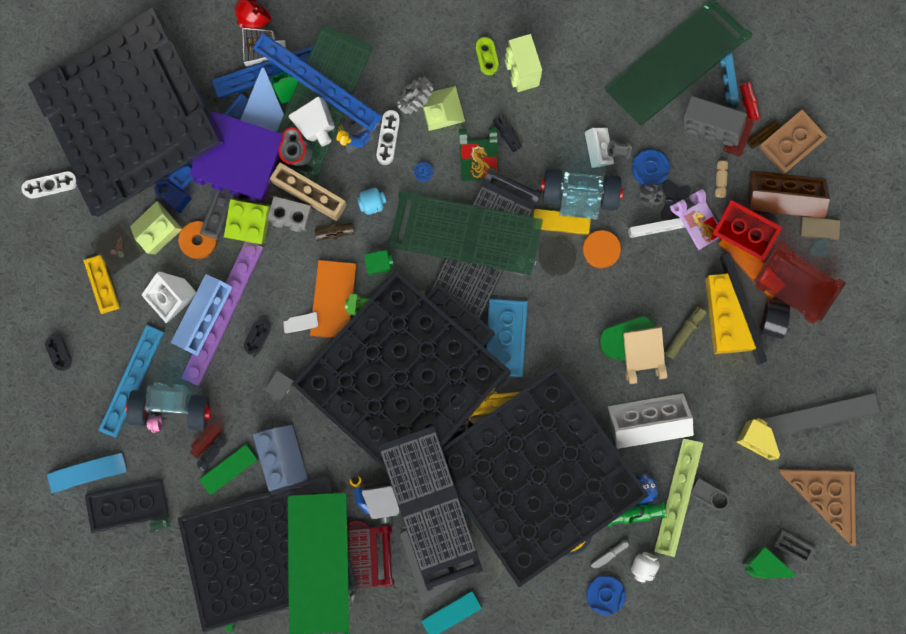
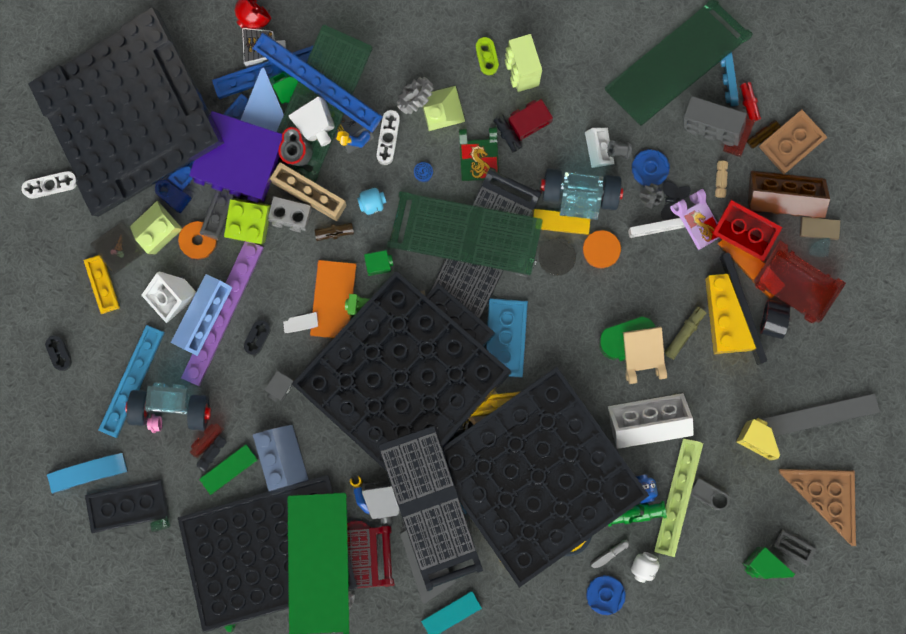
none -> dark red brick [508,99,553,141]

